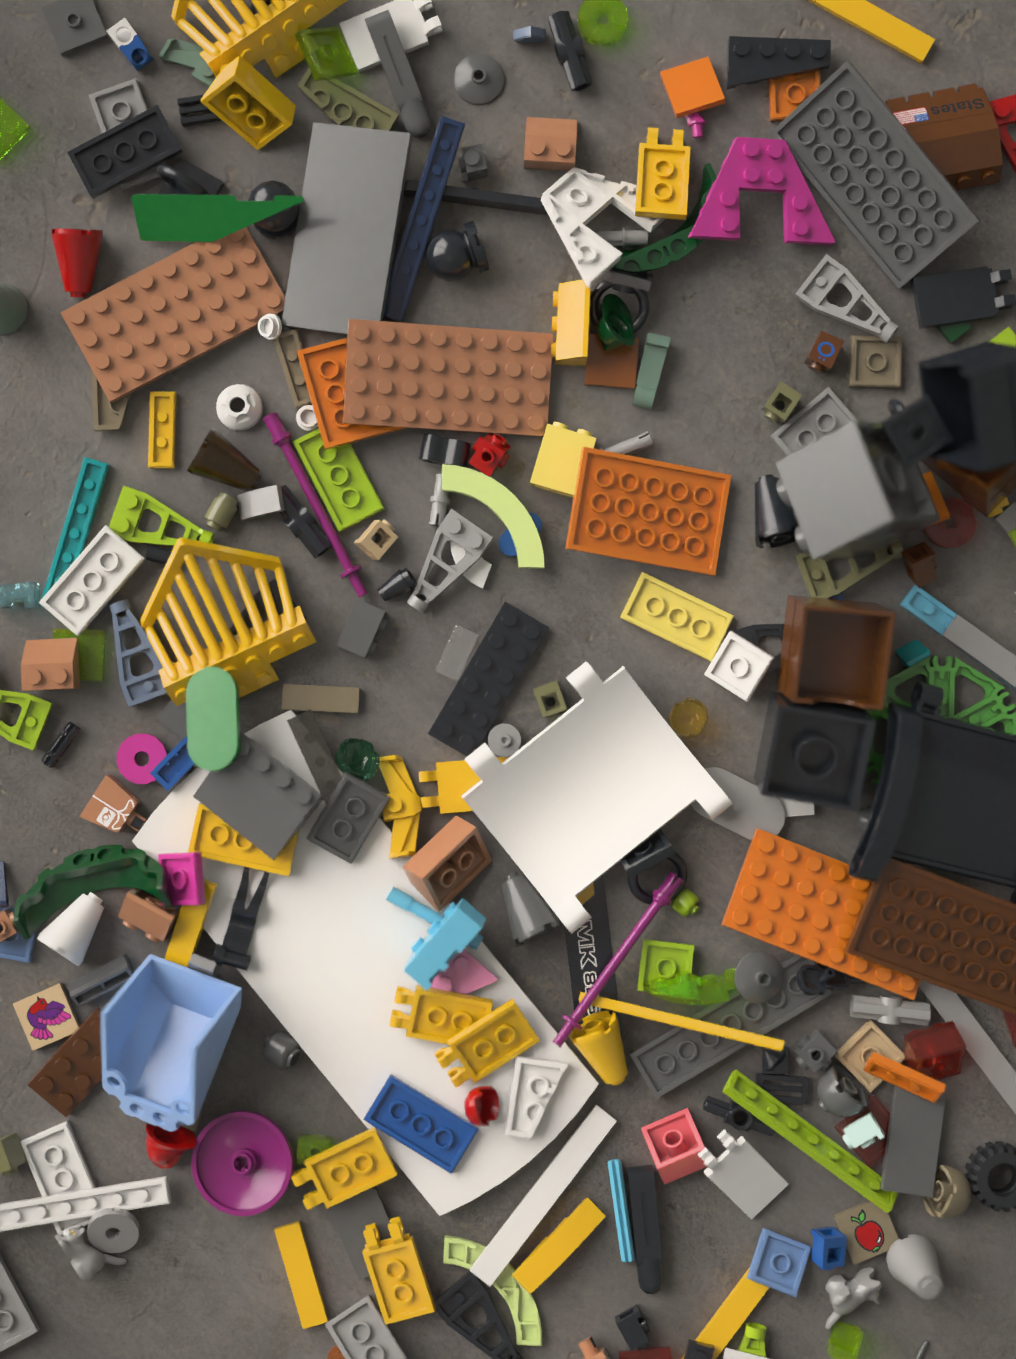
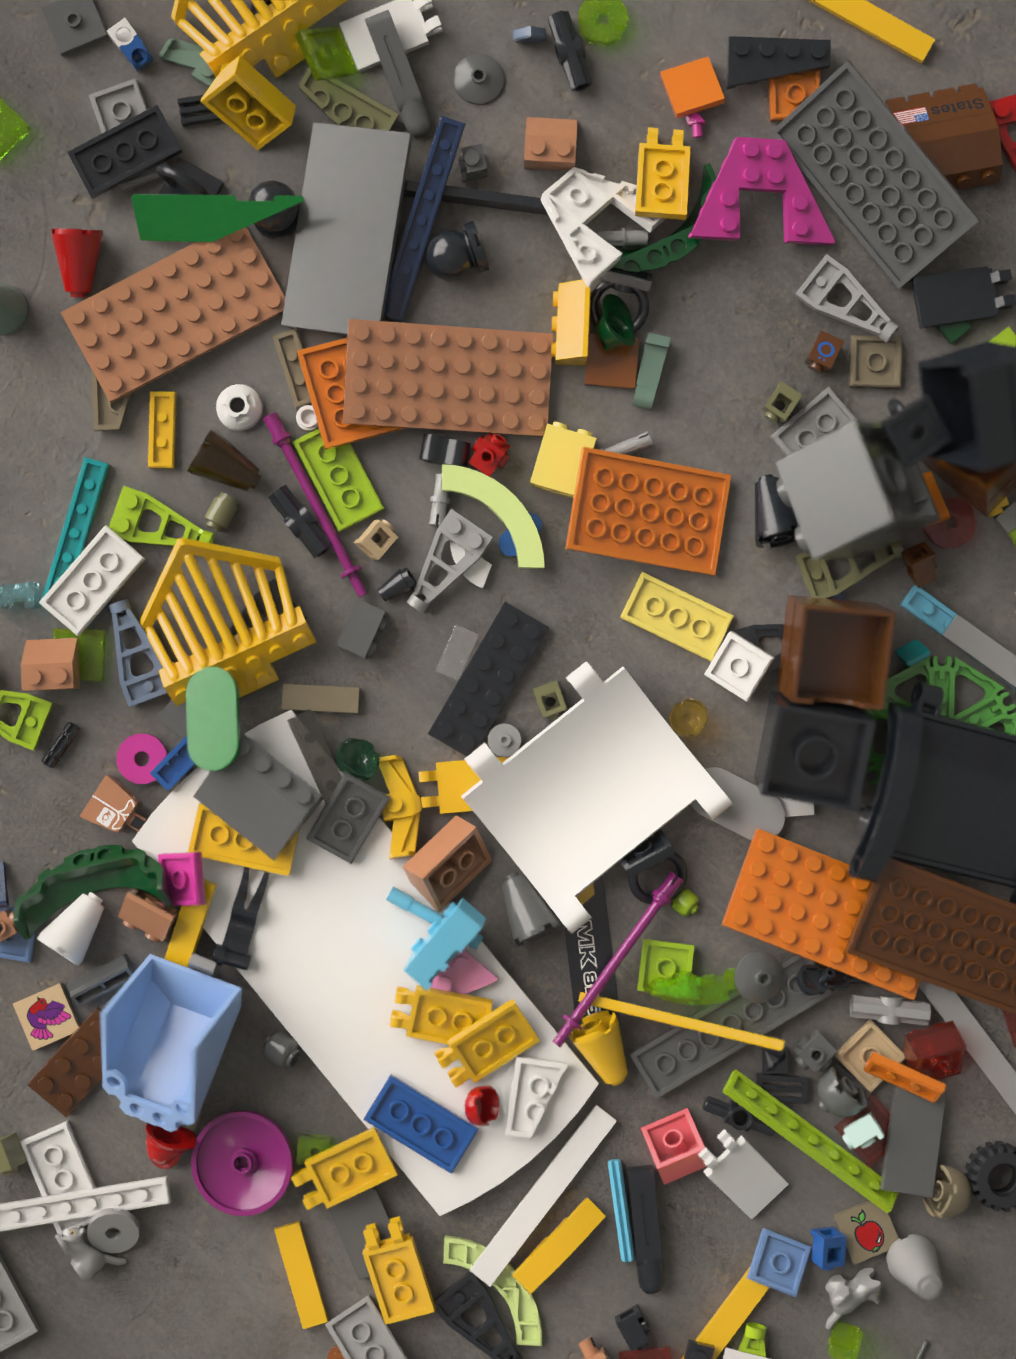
black piece [146,545,172,564] -> none
slope [237,485,285,521] -> none
white plate [258,314,282,340] -> none

